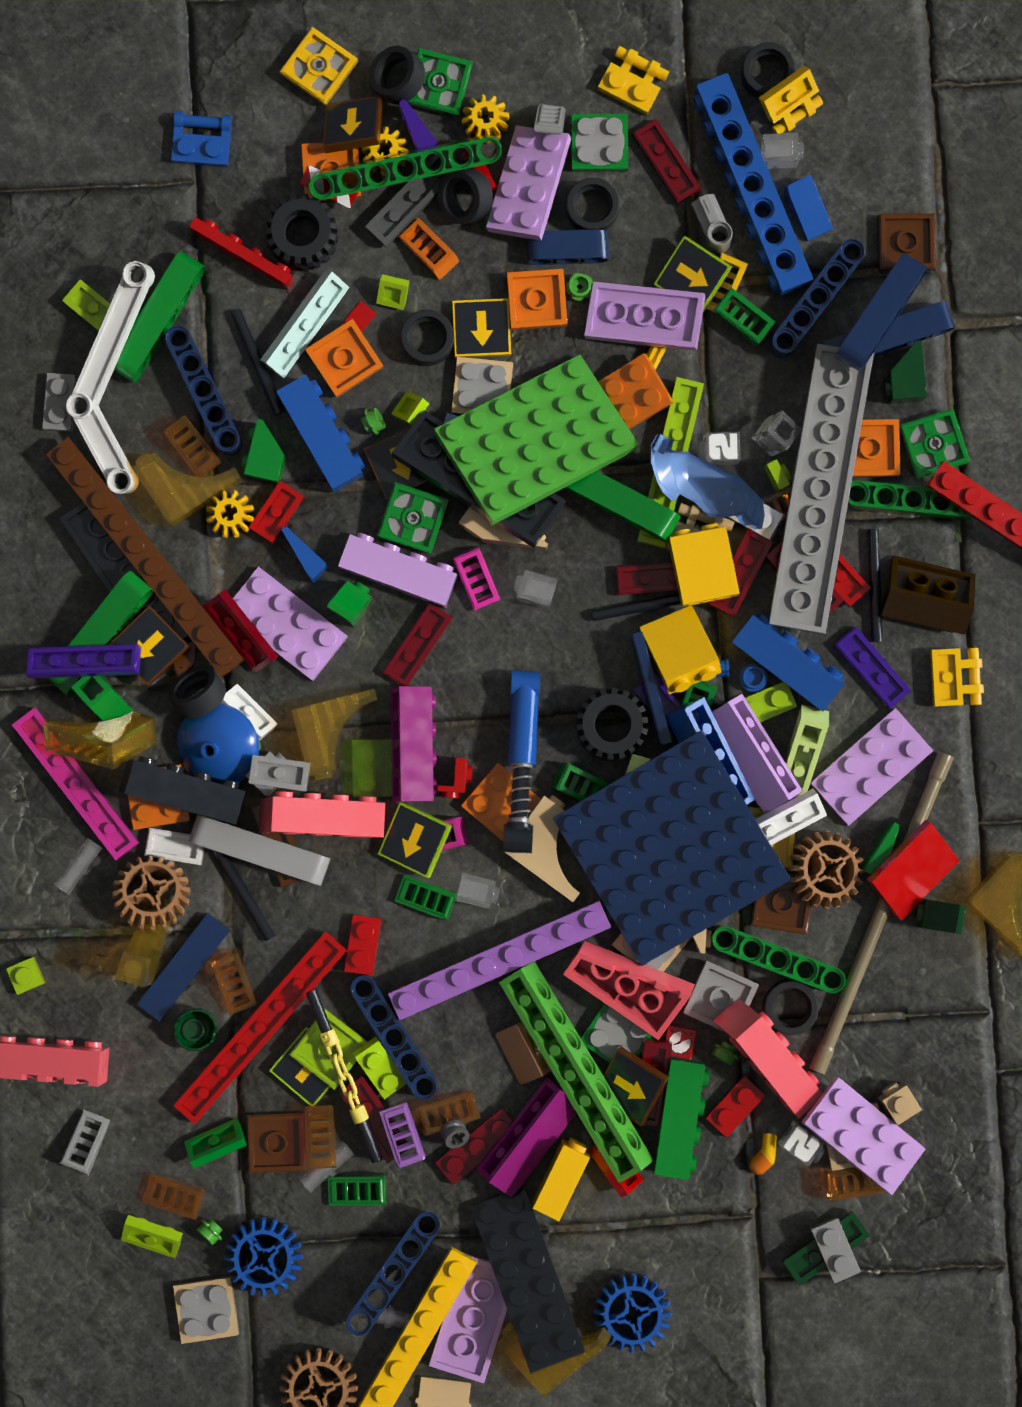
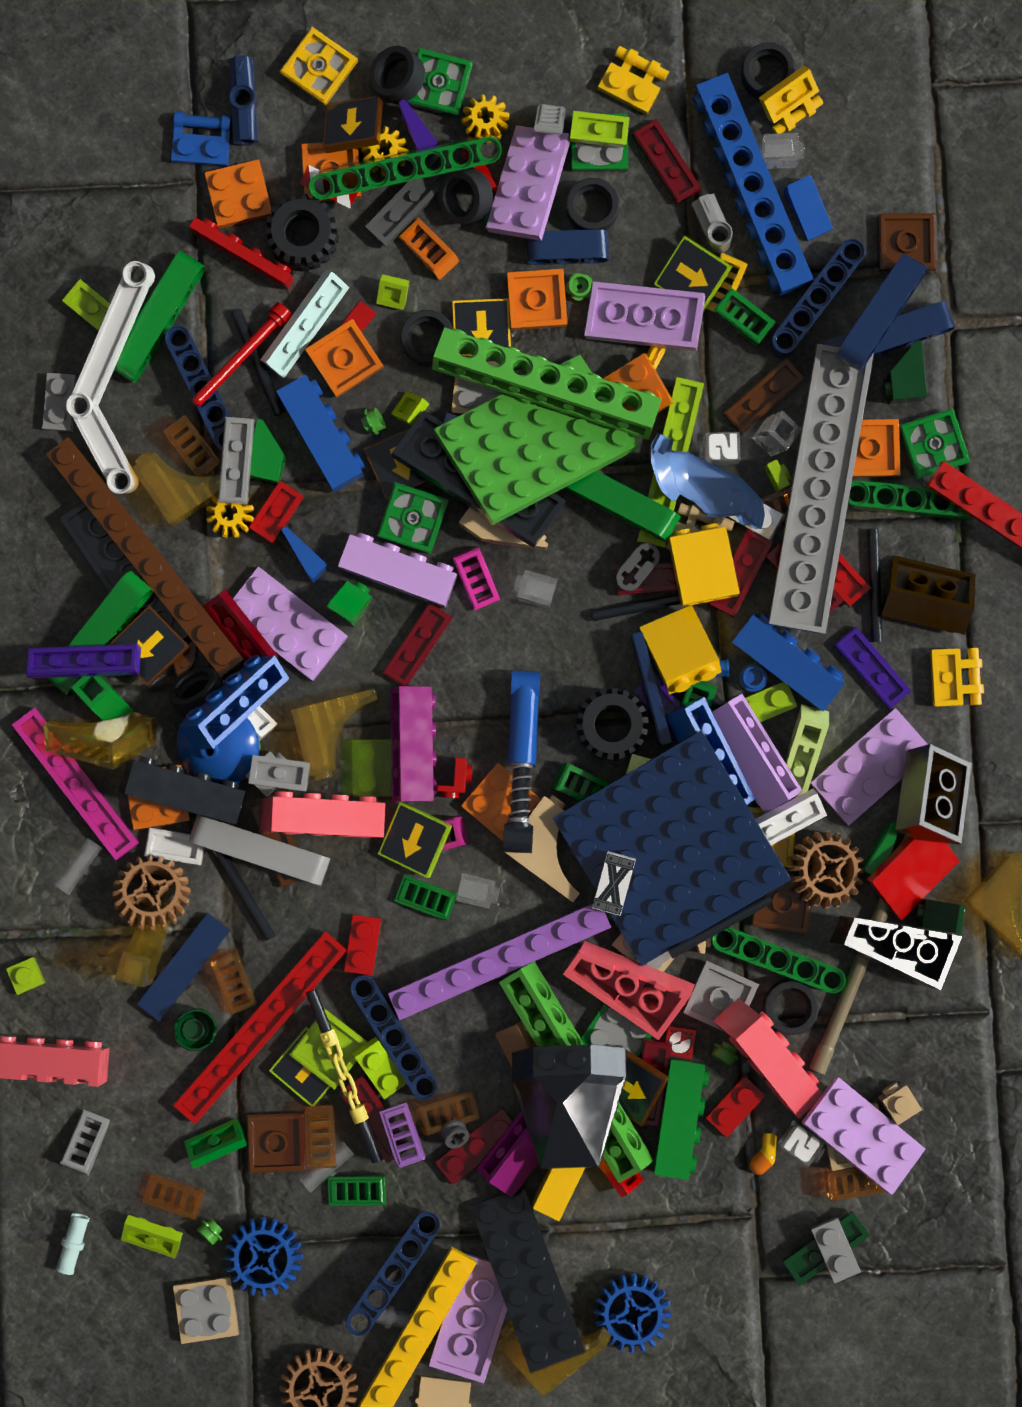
none -> light aqua pin [56,1213,90,1275]
none -> blue brick [179,655,289,749]
none -> red piece [192,302,292,406]
none -> orange plate [205,159,272,229]
none -> light grey tile [218,417,255,505]
none -> dark blue piece [229,55,258,146]
none -> bright green brick [432,327,662,440]
none -> black wedge [512,1045,627,1169]
none -> lime plate [570,111,630,148]
none -> tile [592,851,636,916]
none -> dark grey beam [616,543,660,592]
none -> black bar [667,894,773,959]
none -> reddish brown tile [723,358,805,435]
none -> black wedge [830,916,962,990]
none -> dark brown slope [895,744,972,845]

